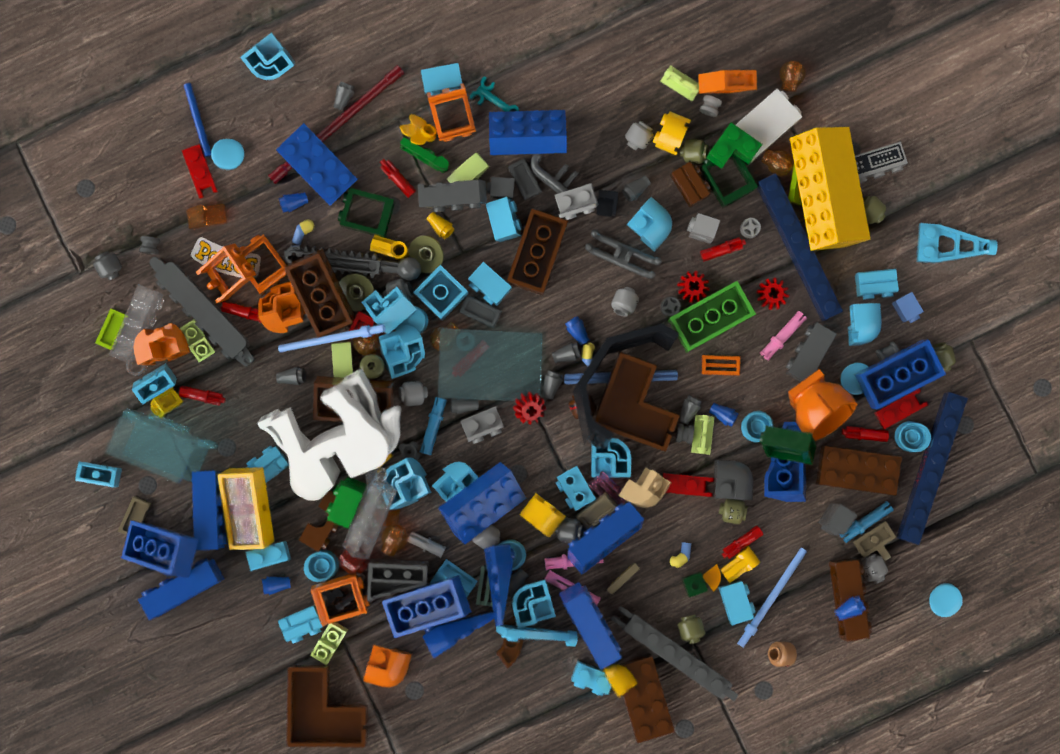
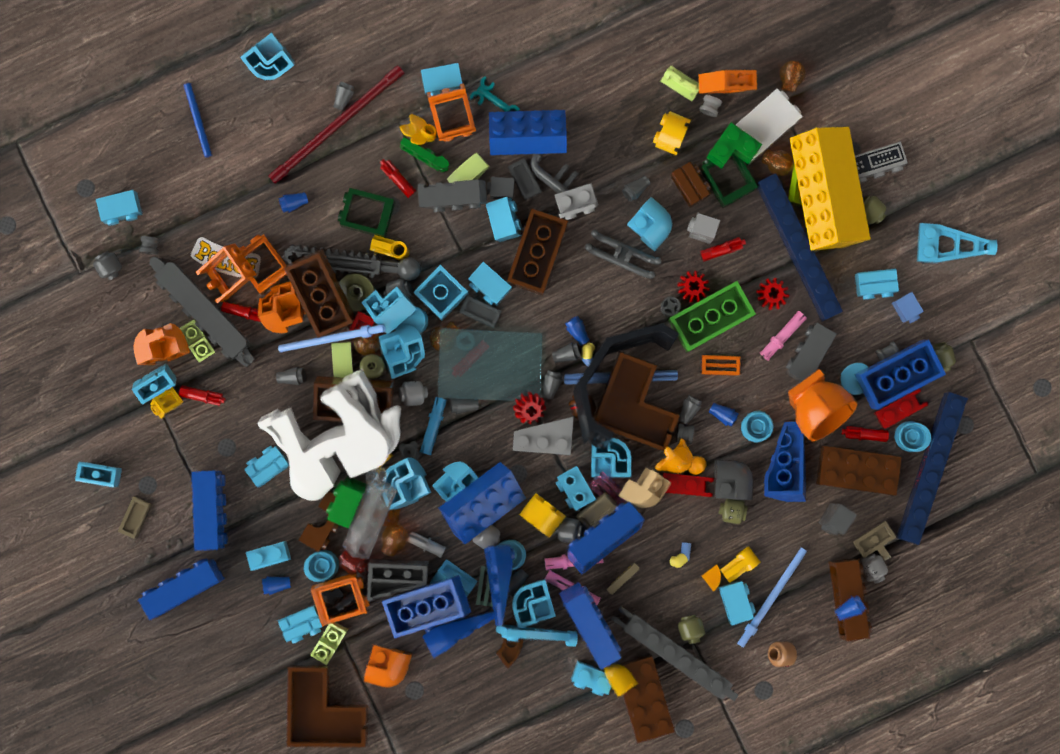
lime tile [95,309,130,351] -> none
clear light blue windscreen [105,410,218,483] -> none
clear hinge [109,284,164,376] -> none
blue brick [121,520,199,578] -> none
red hinge [182,144,218,199] -> none
clear orange slope [187,204,227,229] -> none
medium azure piece [211,139,245,170] -> none
brick [218,467,275,550] -> none
blue brick [276,123,358,206] -> none
arm [292,219,314,245] -> none
olive dish [409,235,444,273] -> none
yellow cone [426,212,455,239] -> none
light grey bracket [460,406,504,444] -> none
black panel [596,190,618,217] -> none
light grey head [611,287,639,317] -> none
light grey head [625,121,653,150] -> none
olive head [680,139,709,164] -> none
dark green brick [681,572,708,598] -> none
yellowish green hinge [691,415,715,455] -> none
red piece [721,526,764,559] -> none
light grey wheel [740,218,761,239] -> none
dark green window [760,426,817,465] -> none
dark azure pin [840,501,894,543] -> none
medium azure brick [847,303,882,346] -> none
medium azure piece [929,583,962,617] -> none
none -> medium azure brick [96,190,143,226]
none -> light grey wedge [513,416,574,455]
none -> light orange animal [655,438,707,475]

